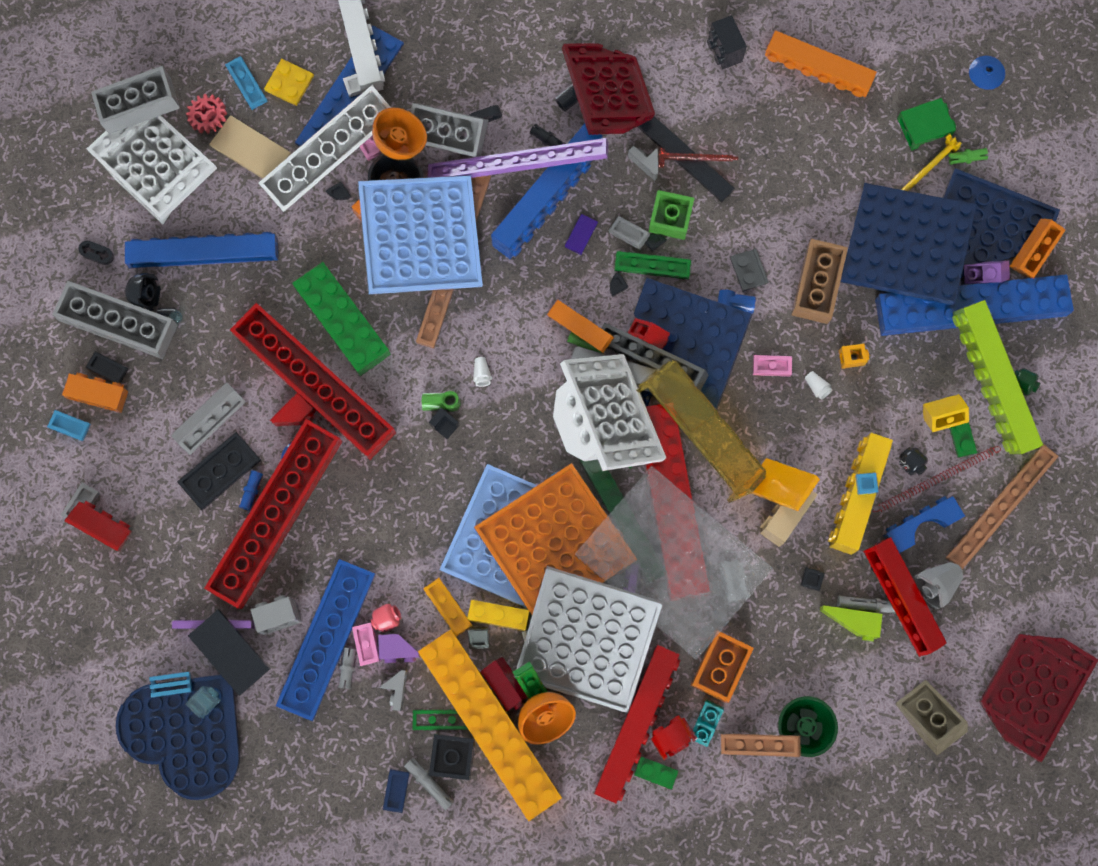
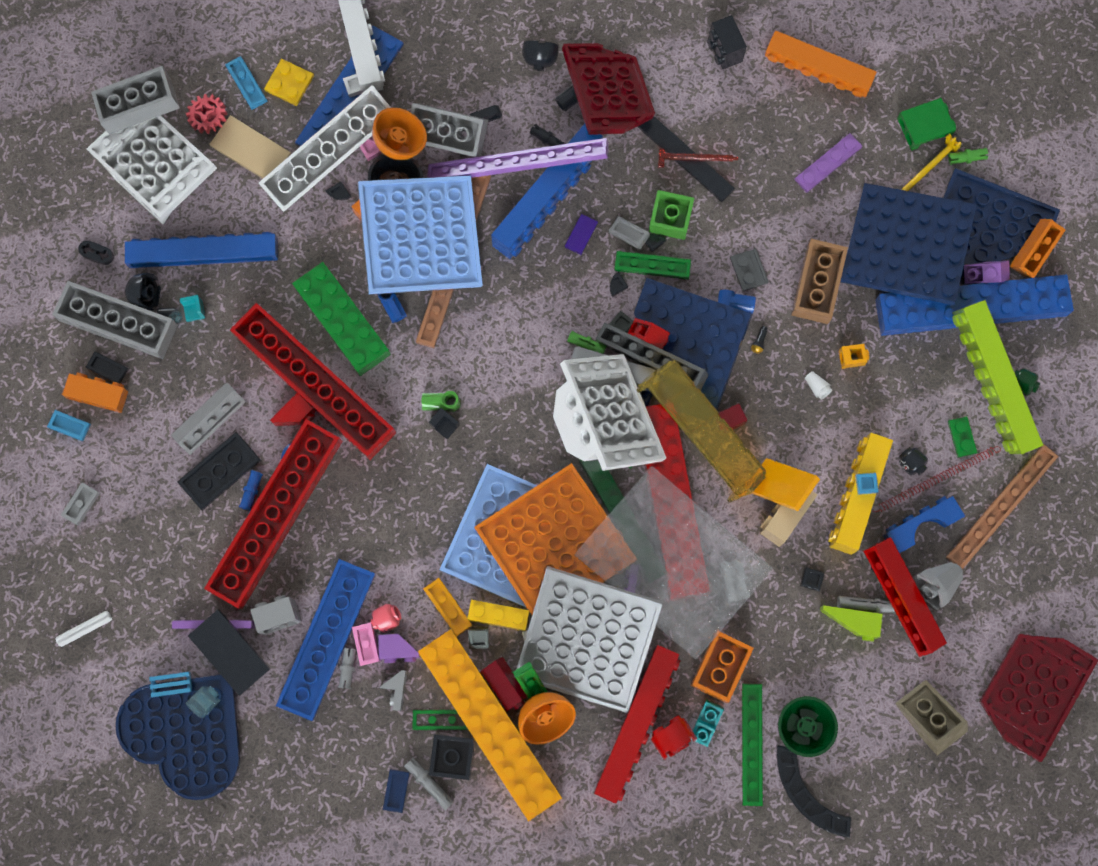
red slope [64,501,132,551] -> none
white cone [473,357,492,387] -> none
orange tile [547,300,614,353] -> none
light grey slope [628,146,658,181] -> none
green plate [634,757,678,790] -> none
nougat tile [721,733,801,757] -> none
bright pink plate [753,355,792,377] -> none
yellow brick [923,394,969,432] -> none
blue dish [969,56,1005,90] -> none
none -> white axle [55,611,112,647]
none -> teal panel [180,295,206,322]
none -> blue piece [378,293,407,323]
none -> black cylinder [522,41,559,71]
none -> pearl dark grey tile [609,311,633,333]
none -> dark red brick [716,404,748,433]
none -> green tile [742,684,763,806]
none -> black piece [751,326,768,354]
none -> black tile [776,745,852,838]
none -> medium lavender plate [795,133,862,193]

